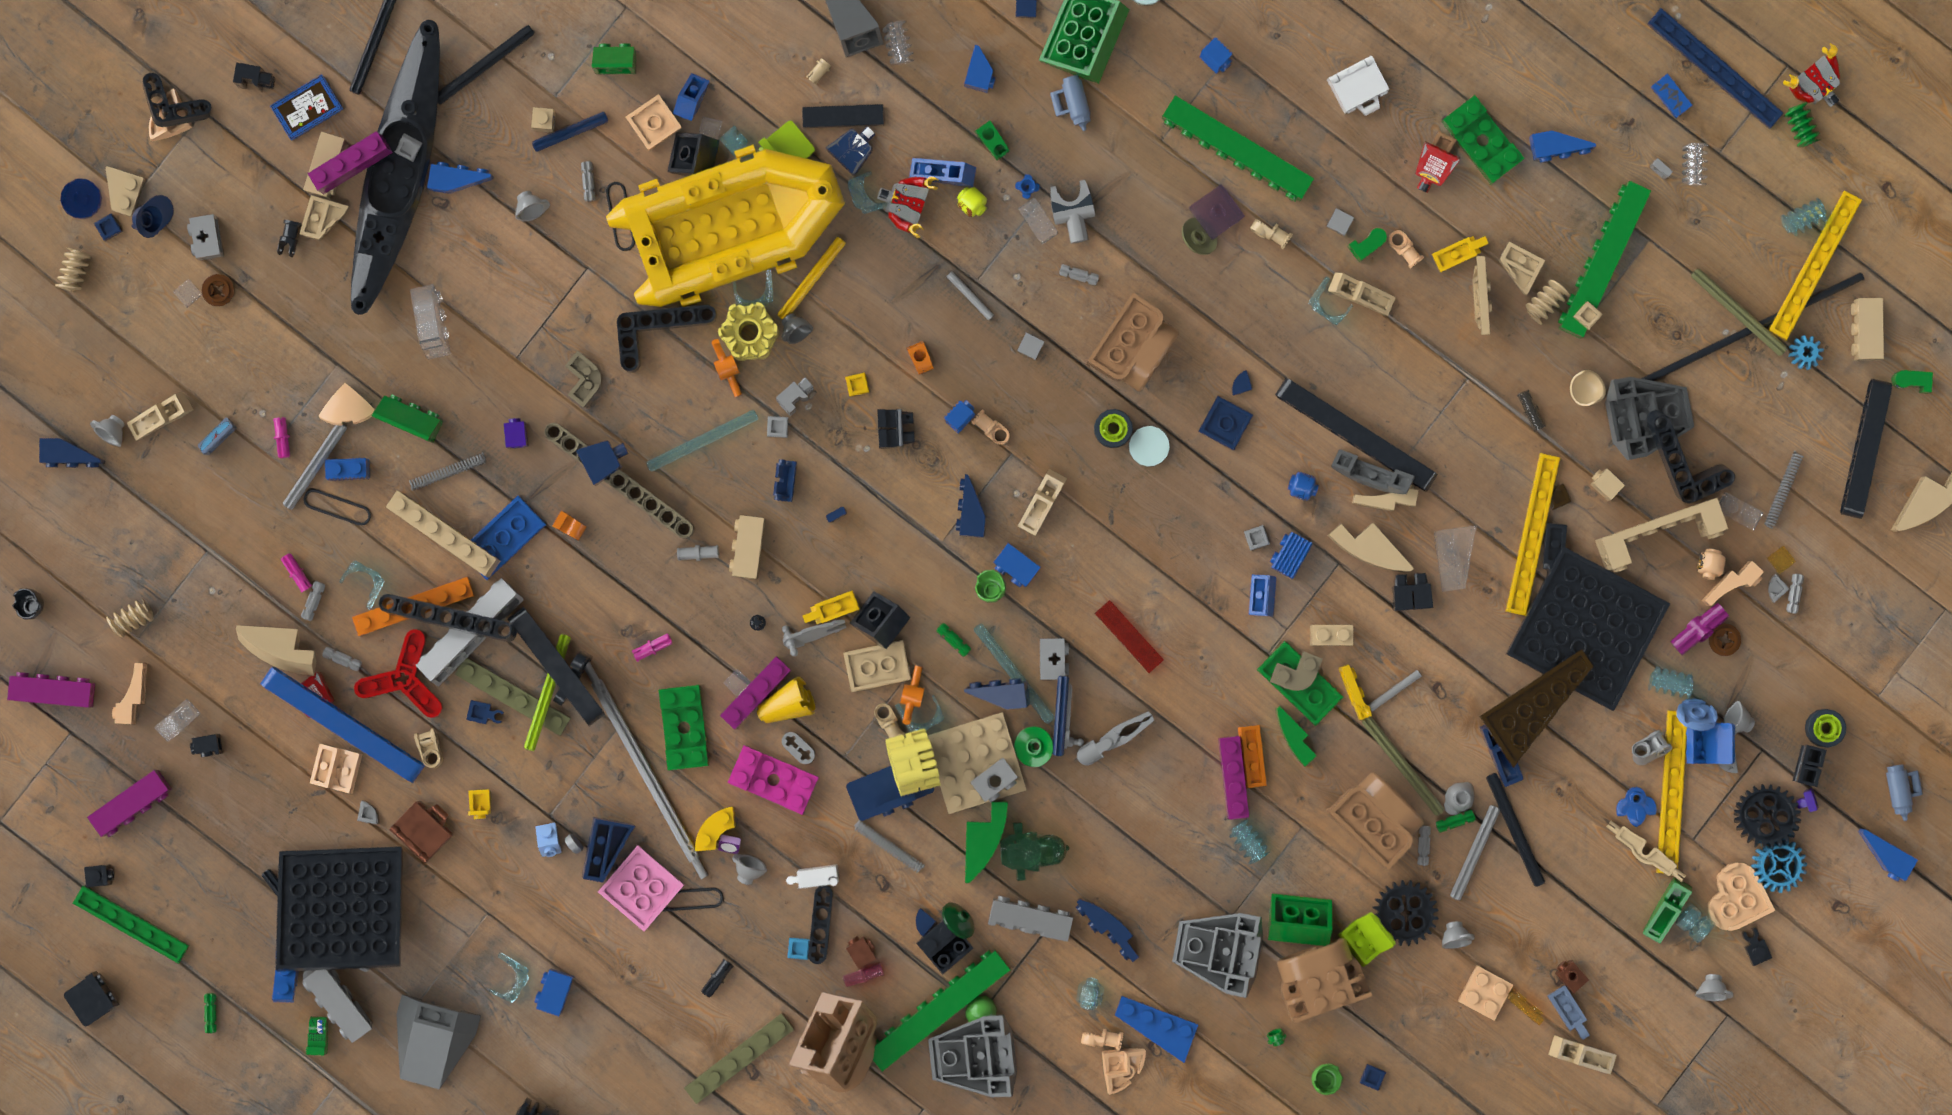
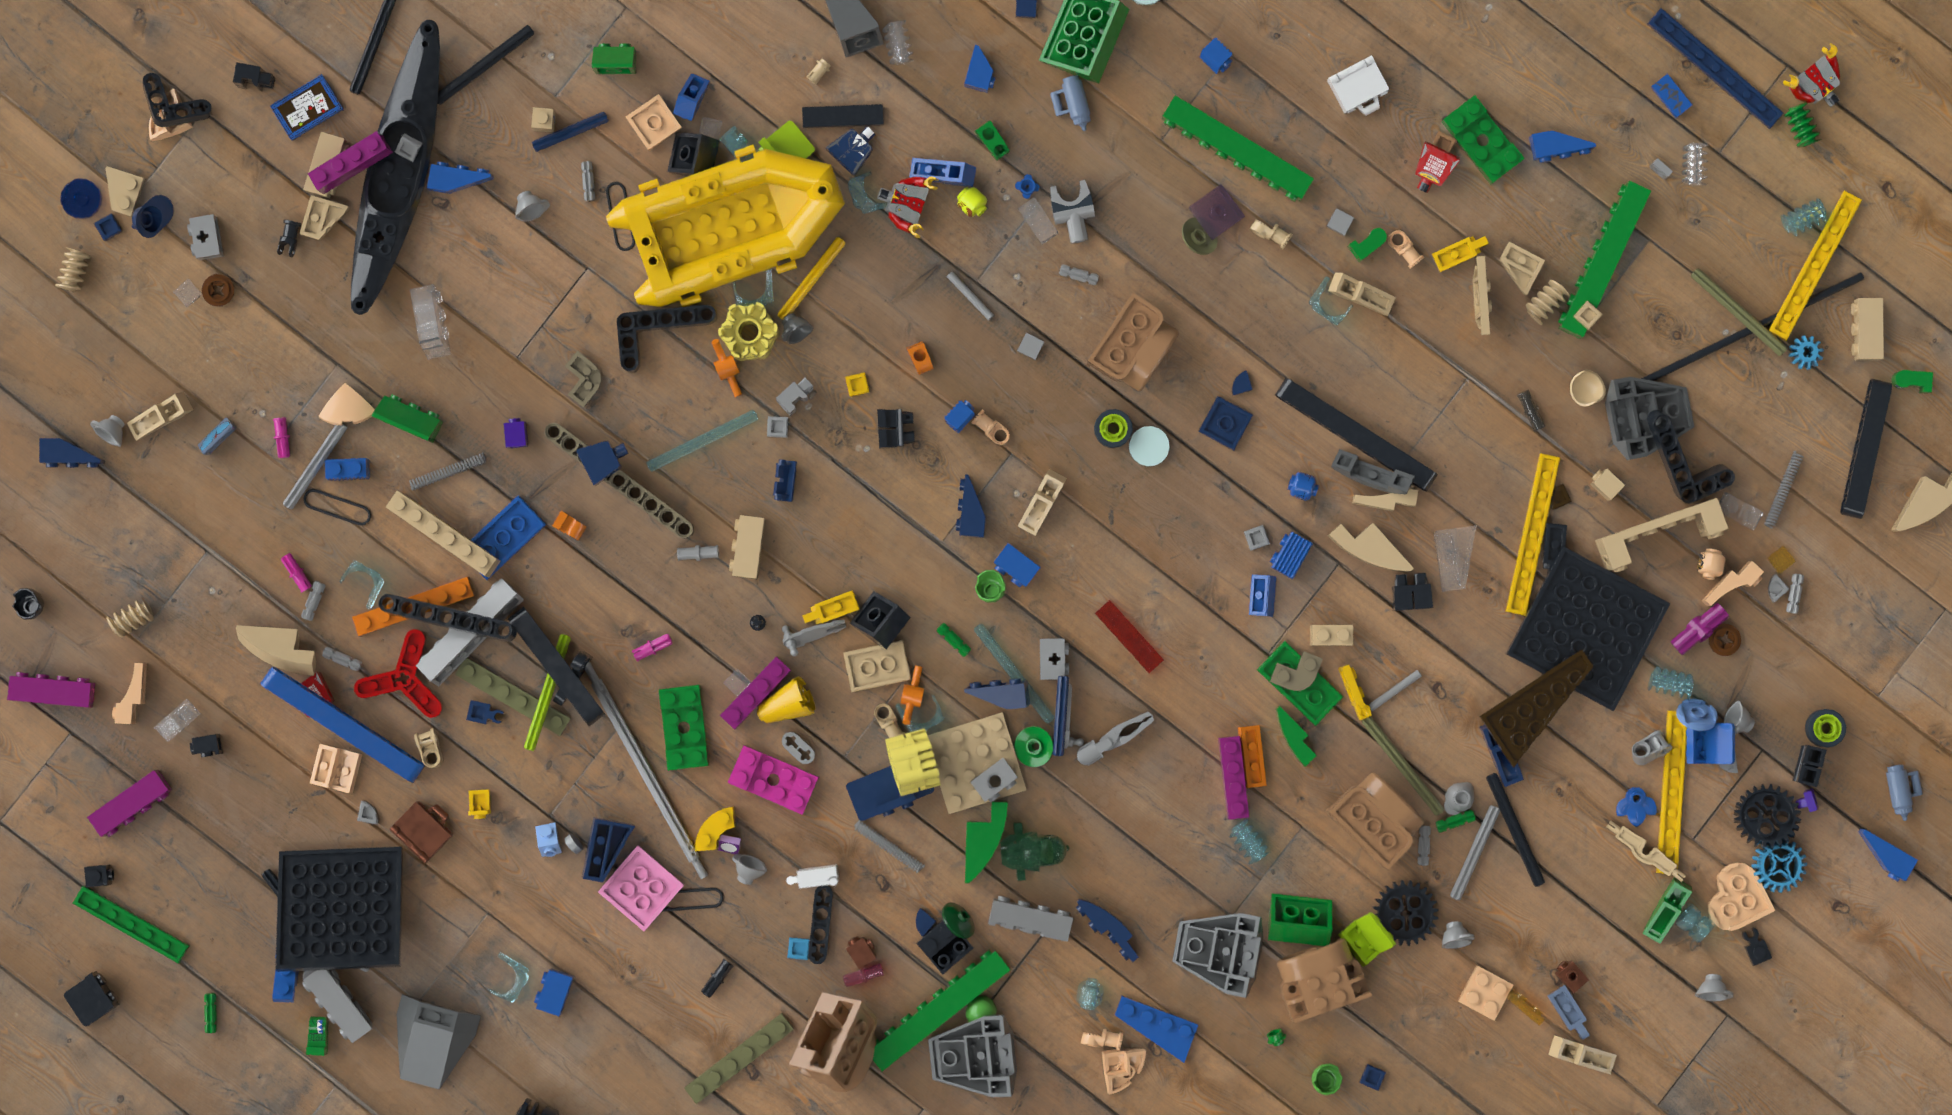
dark blue tile [826,507,847,524] -> none

